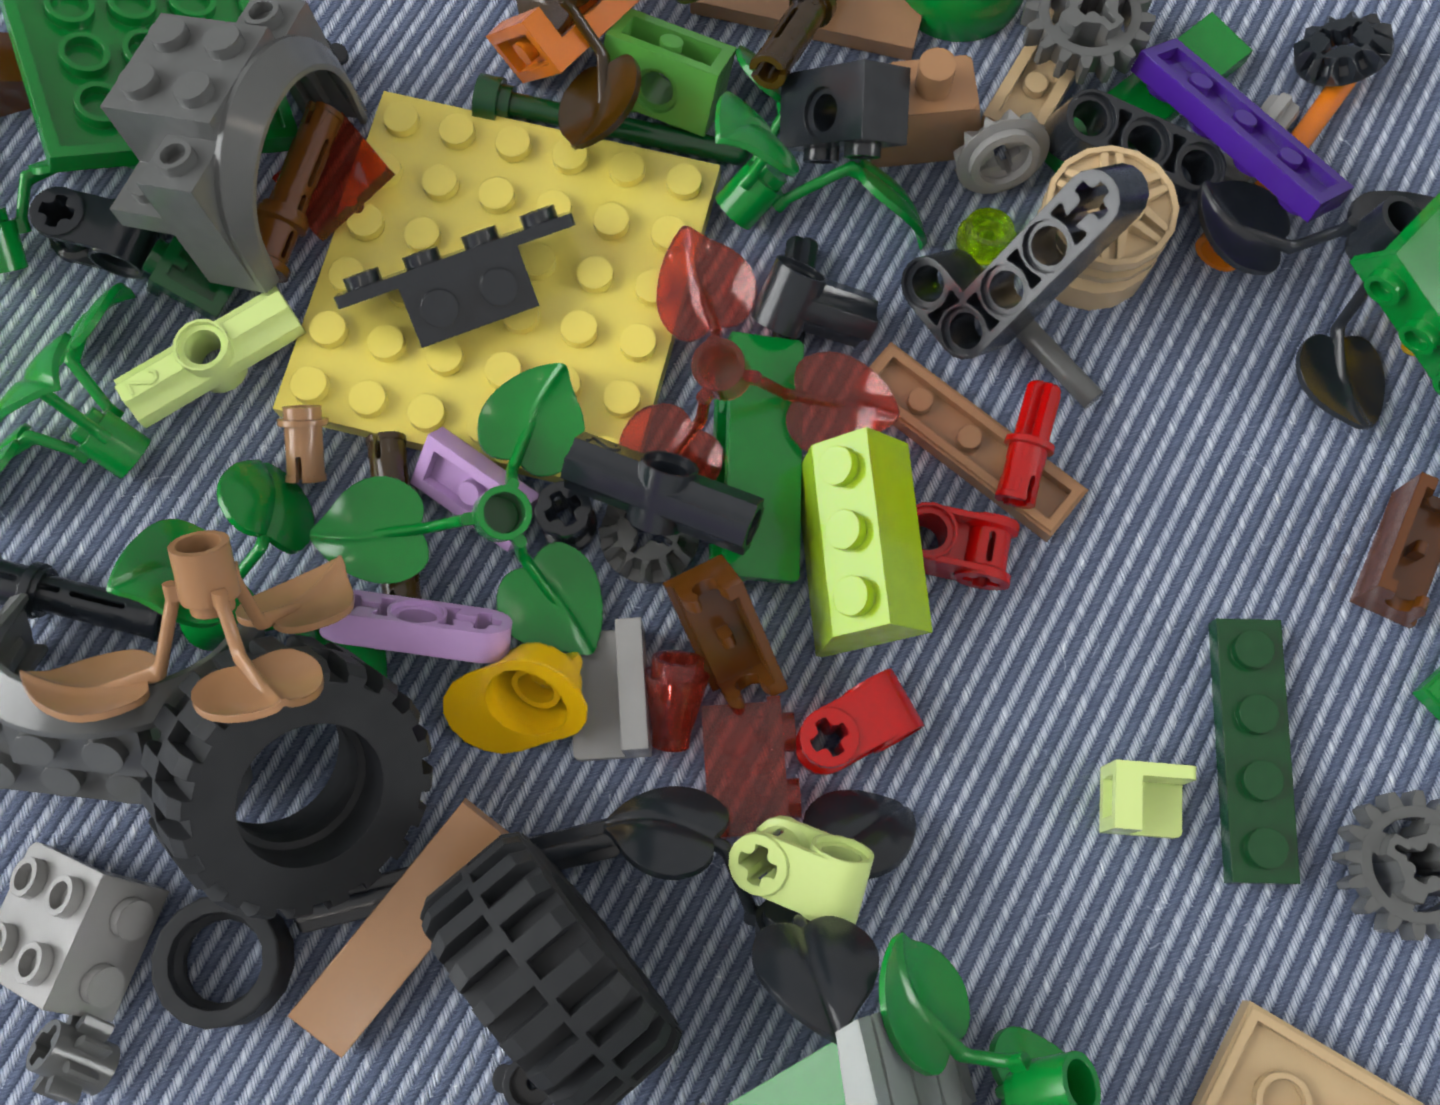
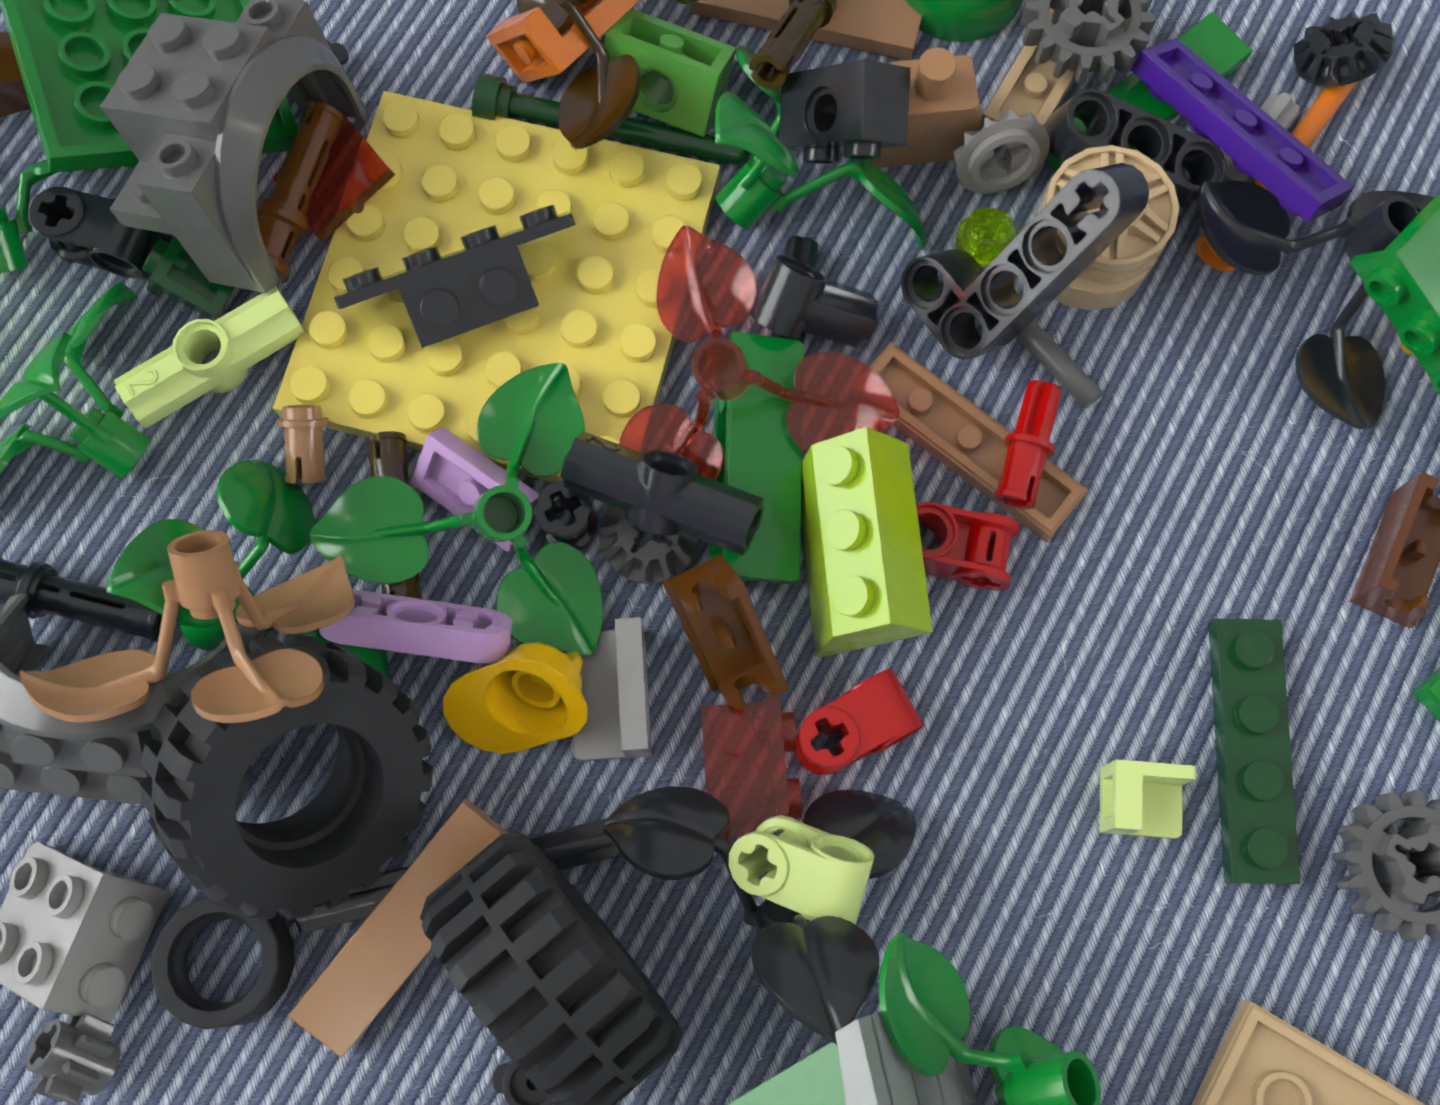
clear red cone [644,650,710,752] -> none

